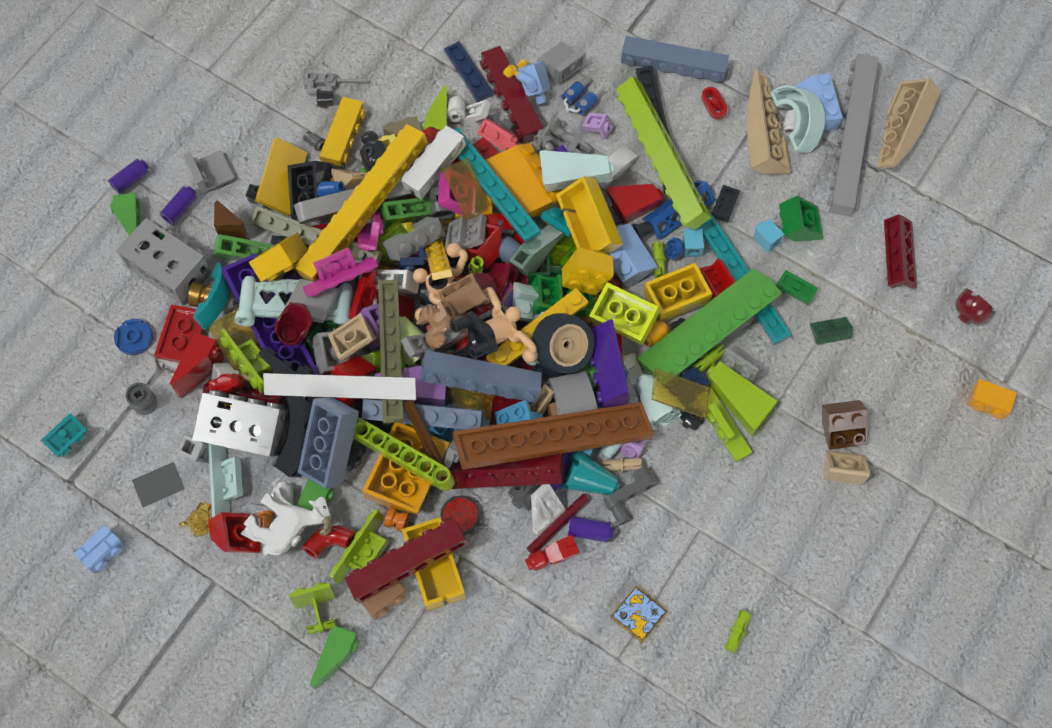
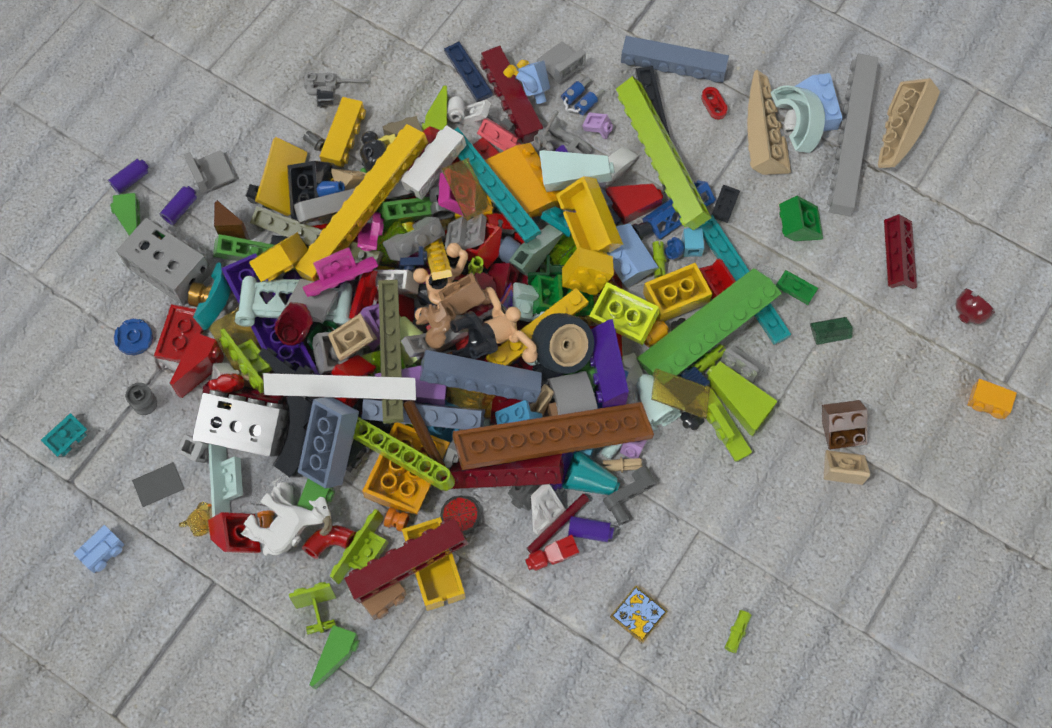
medium azure brick [753,219,784,252] -> none

